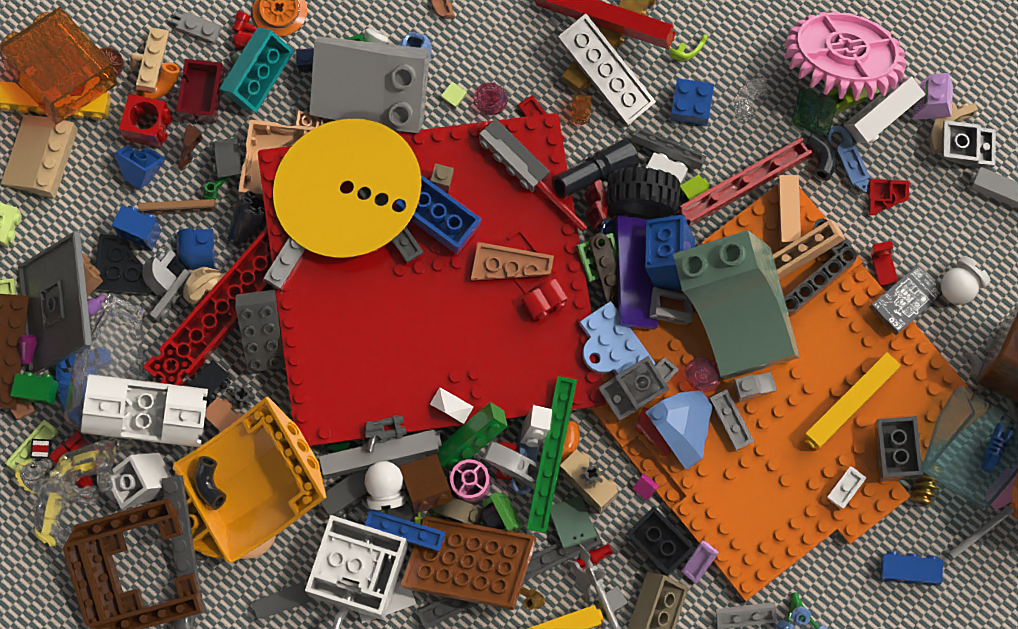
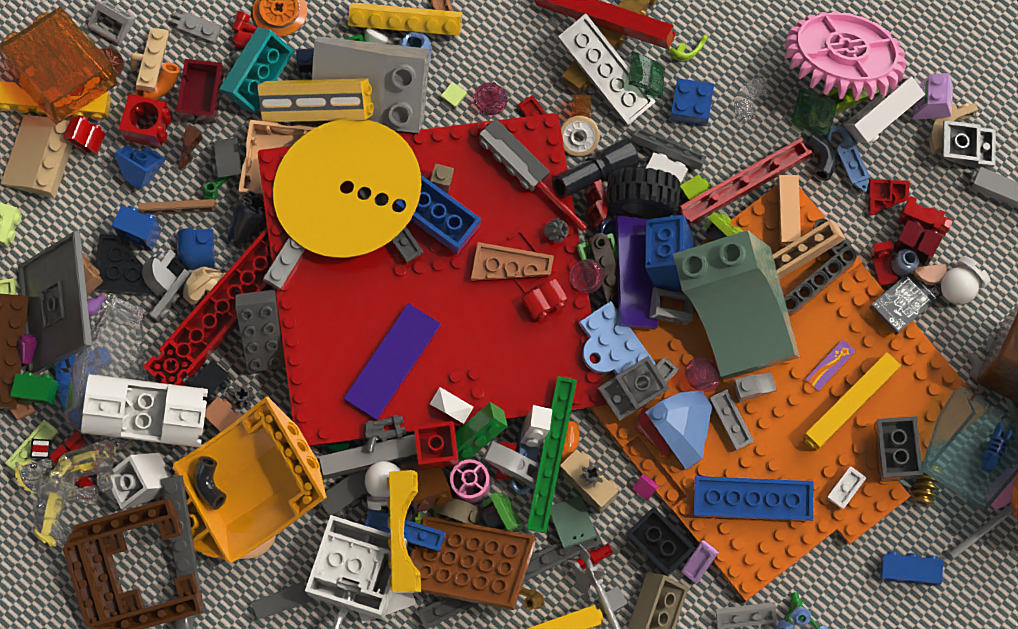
none -> red brick [63,116,106,154]
none -> light grey tile [87,0,136,45]
none -> yellow brick [258,78,374,122]
none -> dark purple tile [344,303,441,421]
none -> yellow brick [348,3,463,36]
none -> yellow arch [387,470,421,594]
none -> red brick [414,421,459,470]
none -> dark grey gear [545,218,569,243]
none -> white wheel [561,116,600,157]
none -> clear pink piece [569,259,605,293]
none -> clear green slope [628,52,665,99]
none -> blue plate [694,476,814,521]
none -> lime piece [704,212,743,241]
none -> medium lavender sticker [806,340,855,391]
none -> sand blue head [891,248,919,276]
none -> dark red piece [893,220,943,266]
none -> red hips [897,196,953,237]
none -> nougat tile [912,264,947,286]

